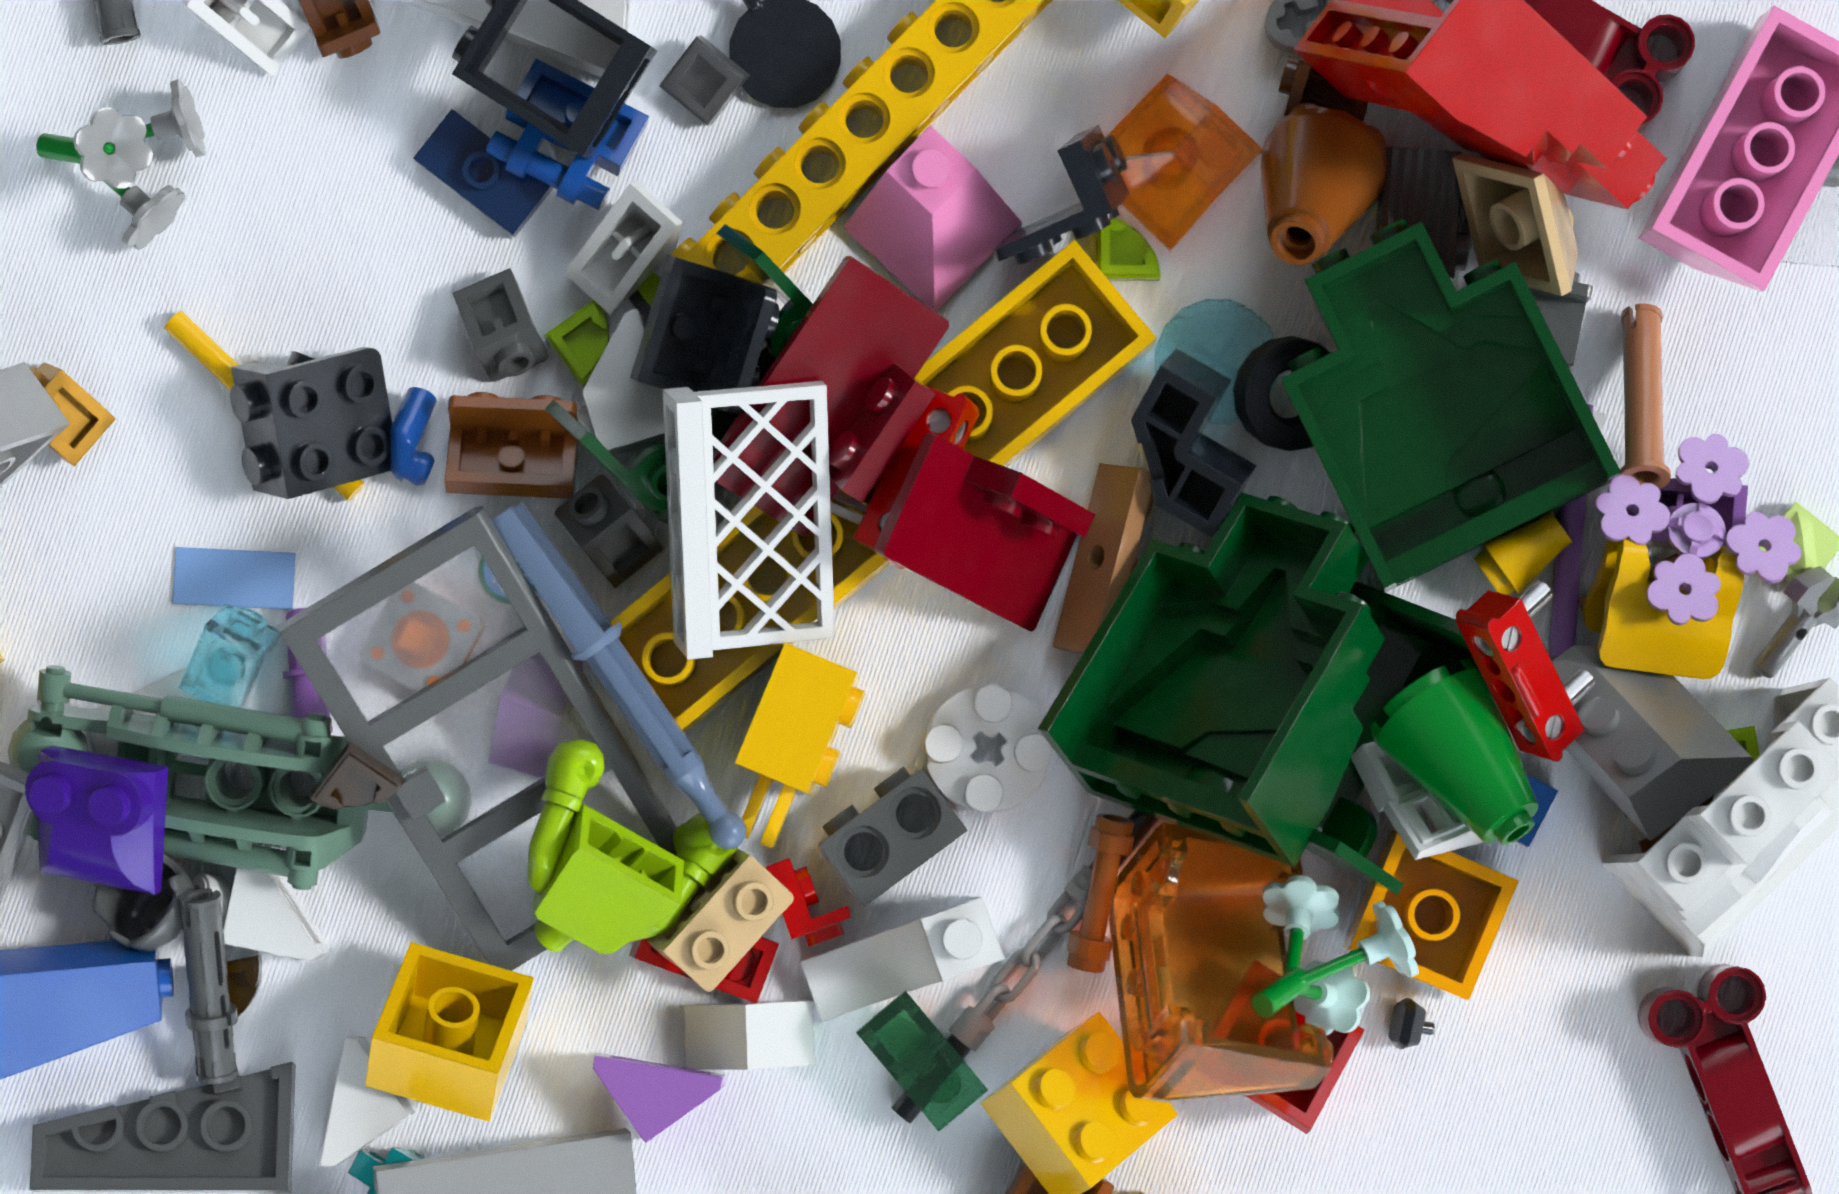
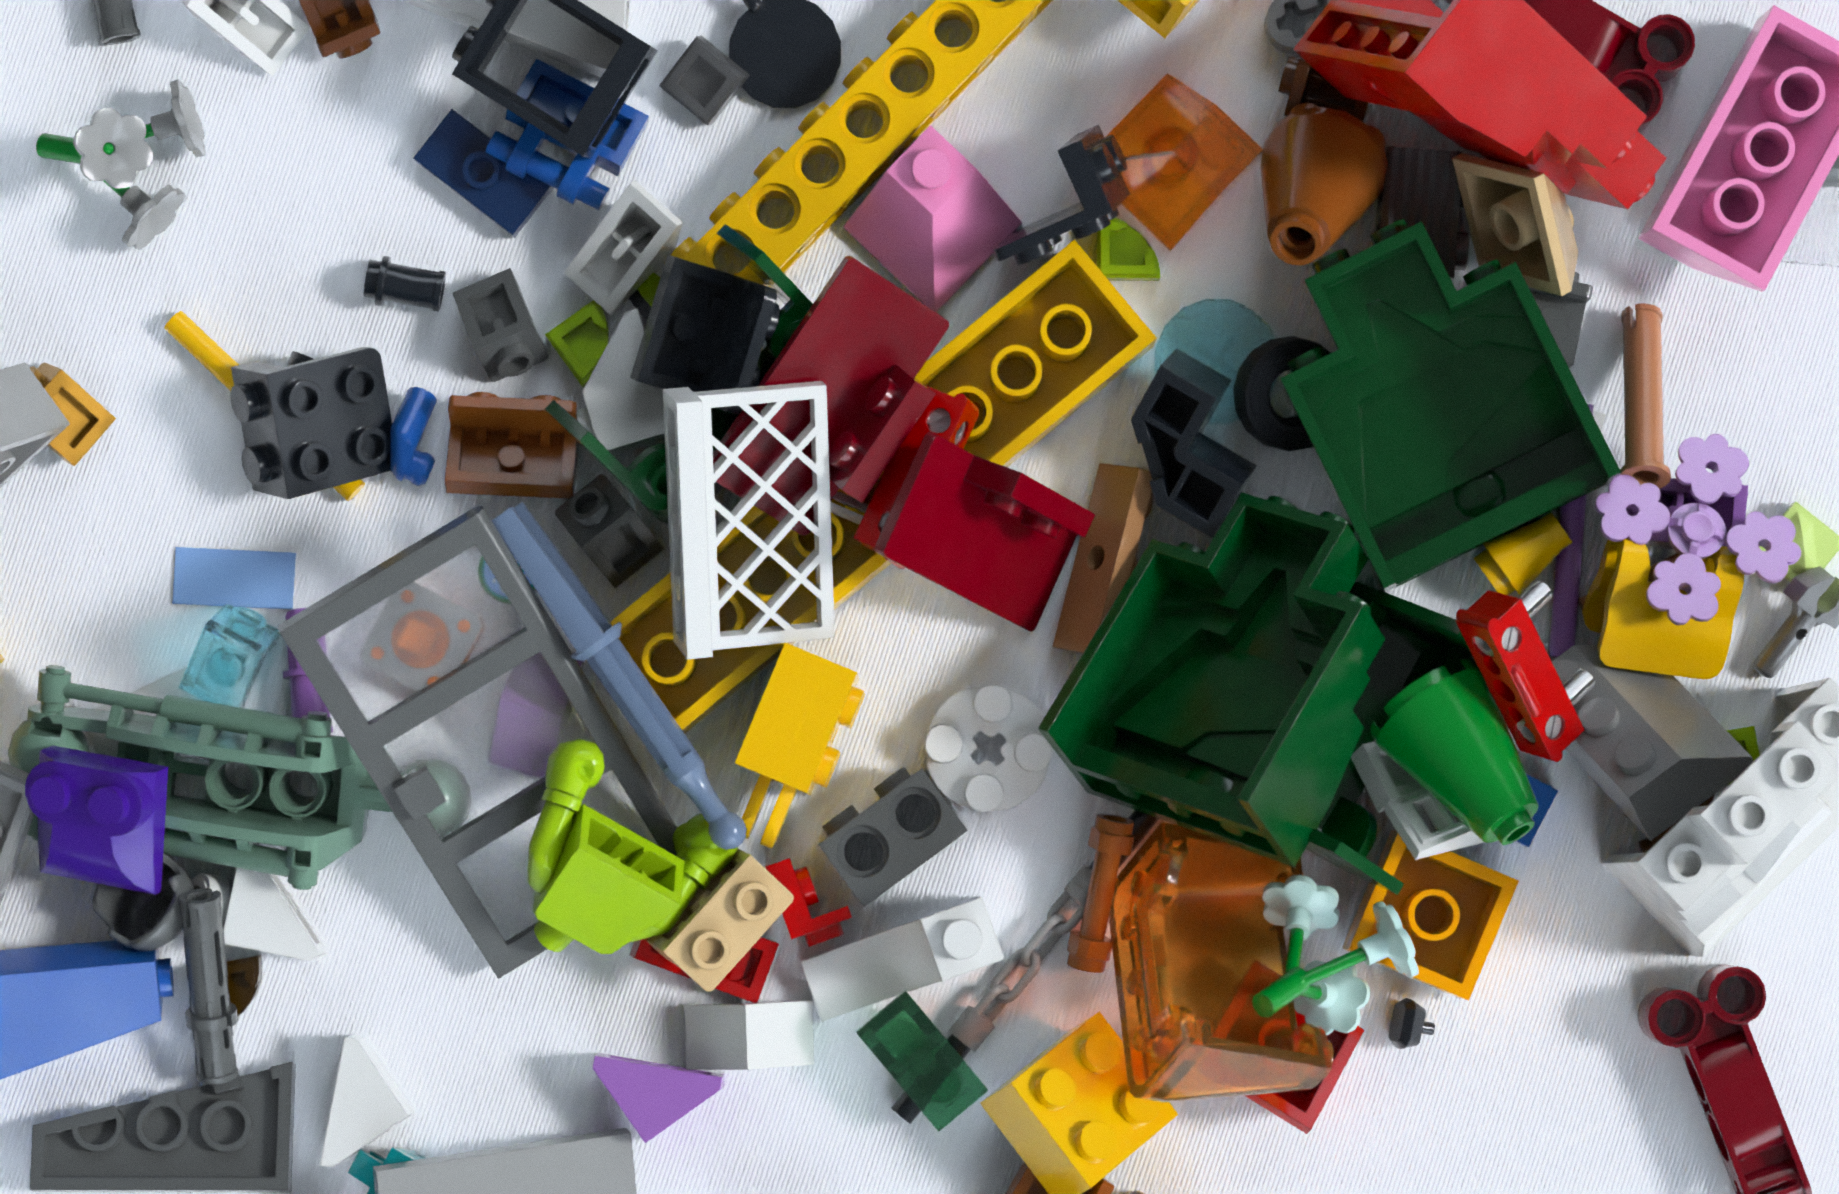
dark brown tile [310,741,403,809] -> none
yellow brick [365,942,535,1122] -> none
none -> black pin [363,256,446,312]

